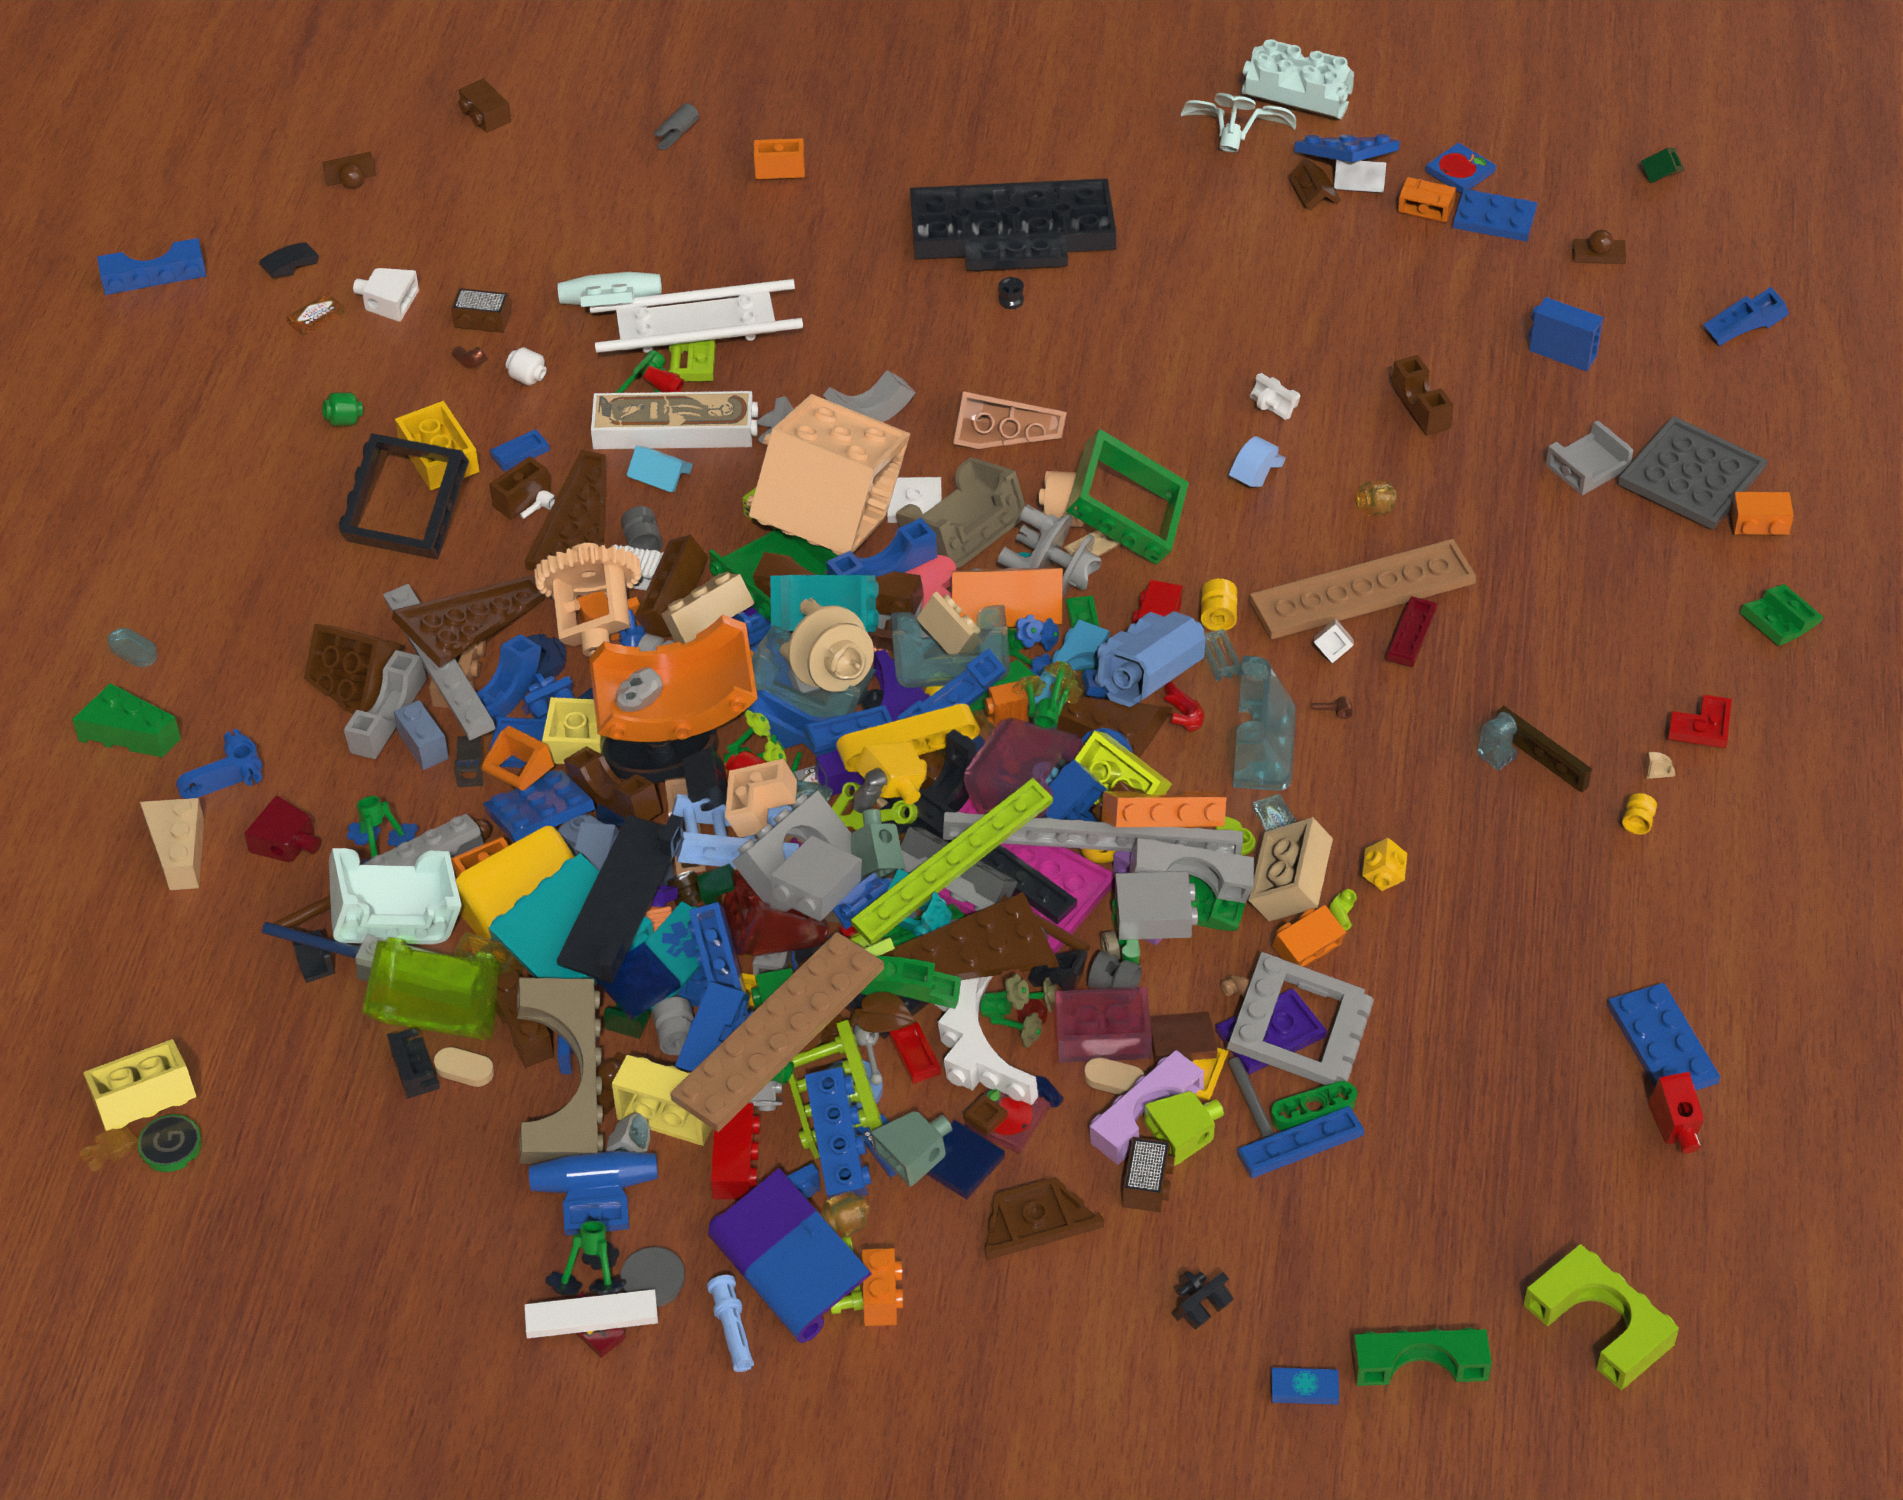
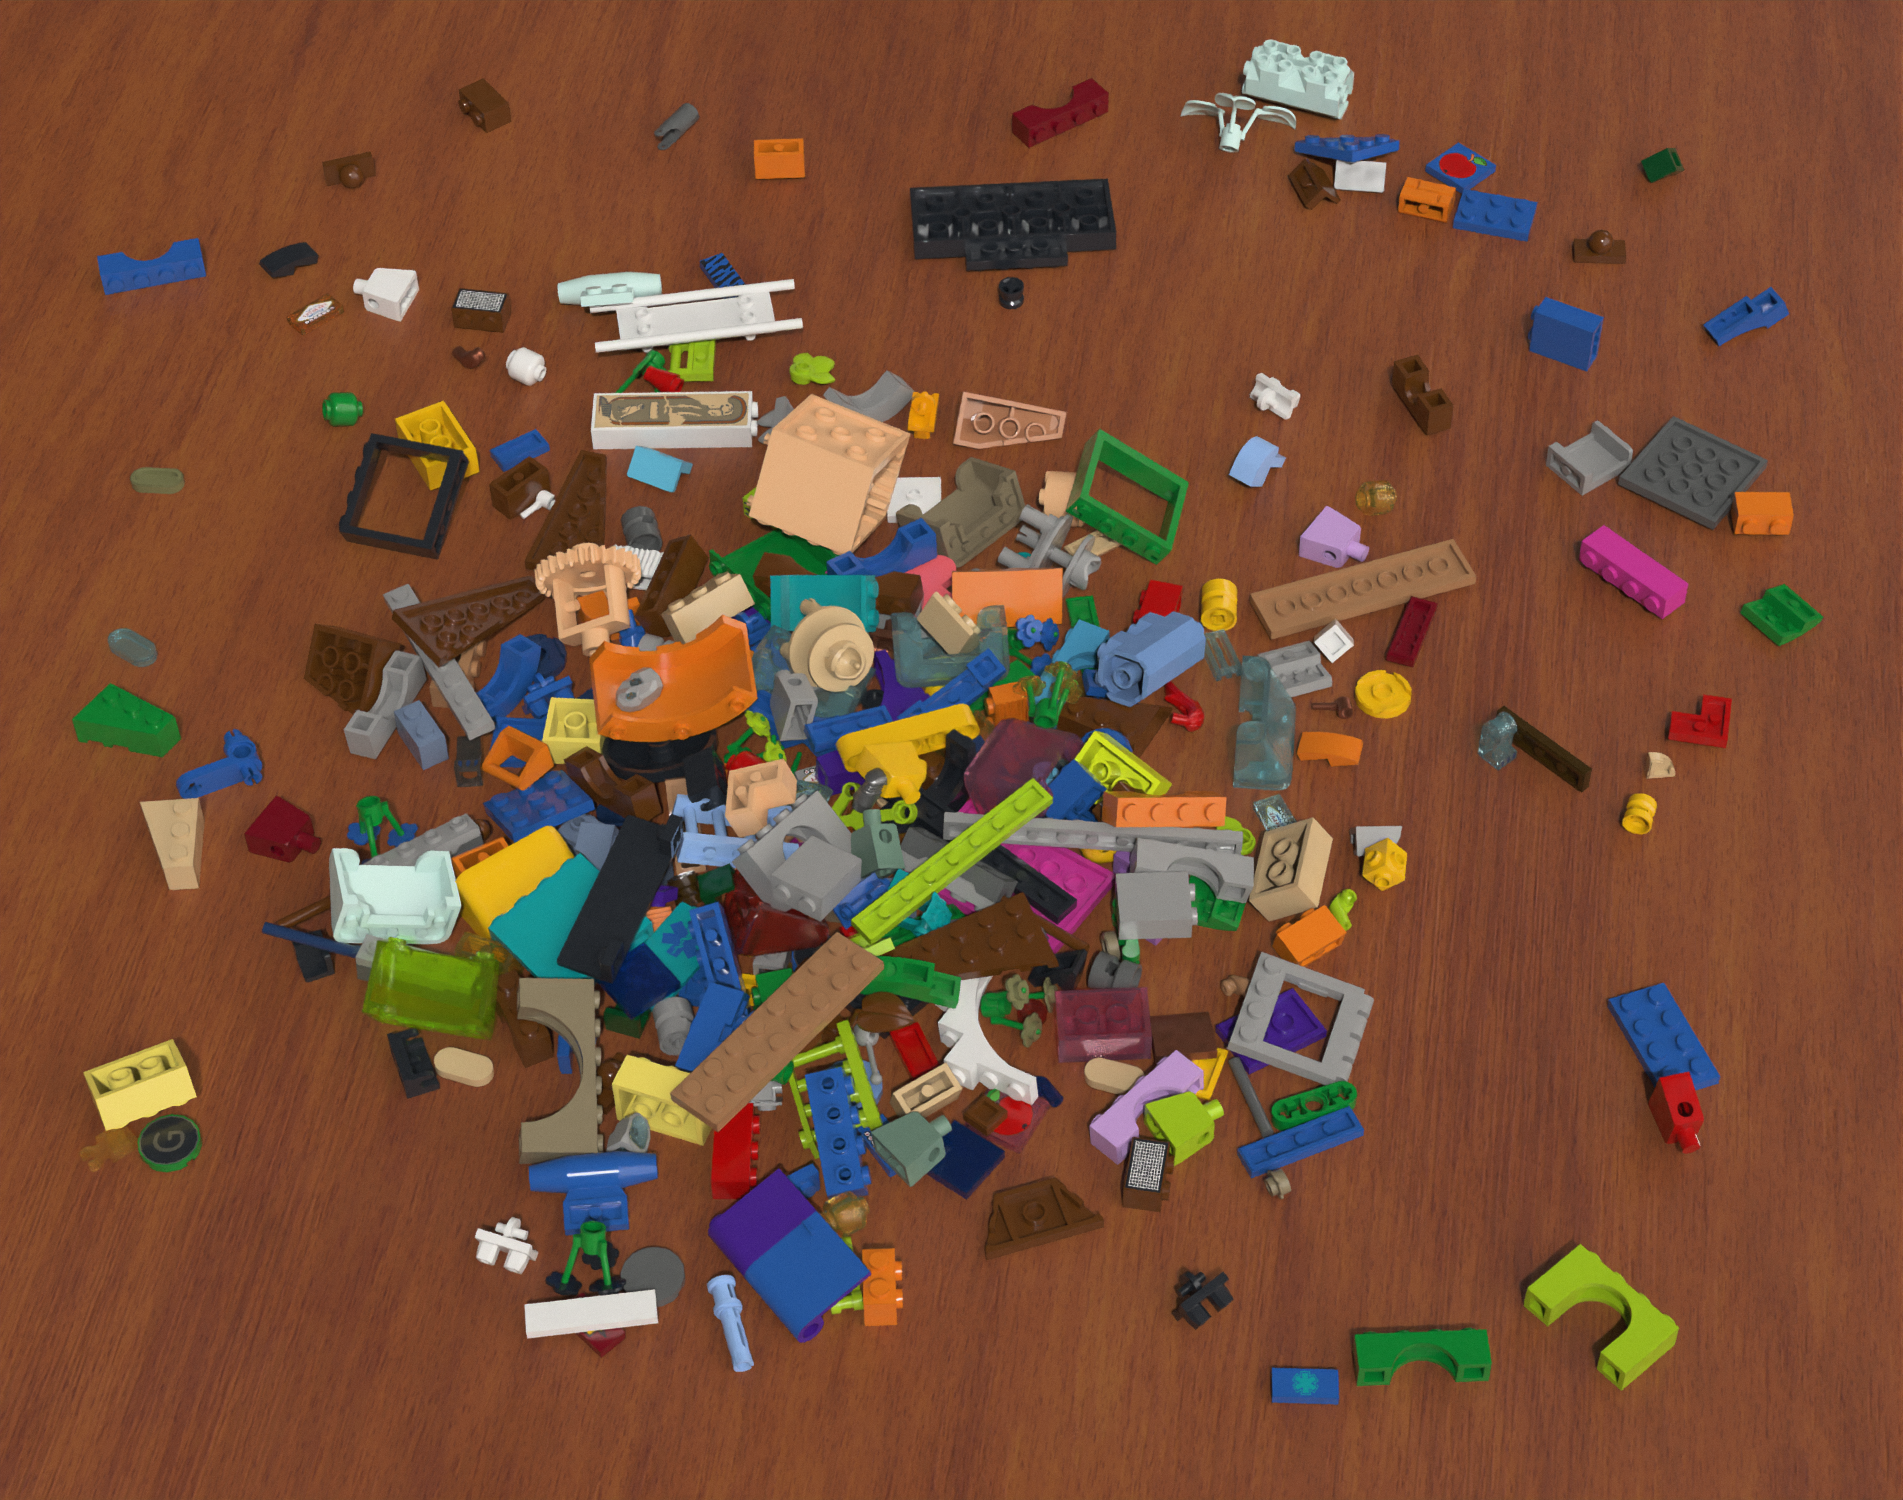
none -> olive tile [130,467,185,494]
none -> white hips [475,1217,539,1274]
none -> blue tile [699,253,746,299]
none -> light grey torso [770,670,818,741]
none -> lime plate [789,353,835,385]
none -> tan brick [889,1063,962,1118]
none -> light orange hips [908,391,939,439]
none -> dark red arch [1012,78,1109,148]
none -> light grey slope [1257,641,1332,700]
none -> dark tan plate [1264,1168,1291,1199]
none -> orange slope [1297,732,1363,767]
none -> lavender torso [1299,506,1369,568]
none -> light grey brick [1349,826,1402,856]
none -> yellow tile [1355,670,1412,719]
none -> dark pink brick [1579,525,1688,619]

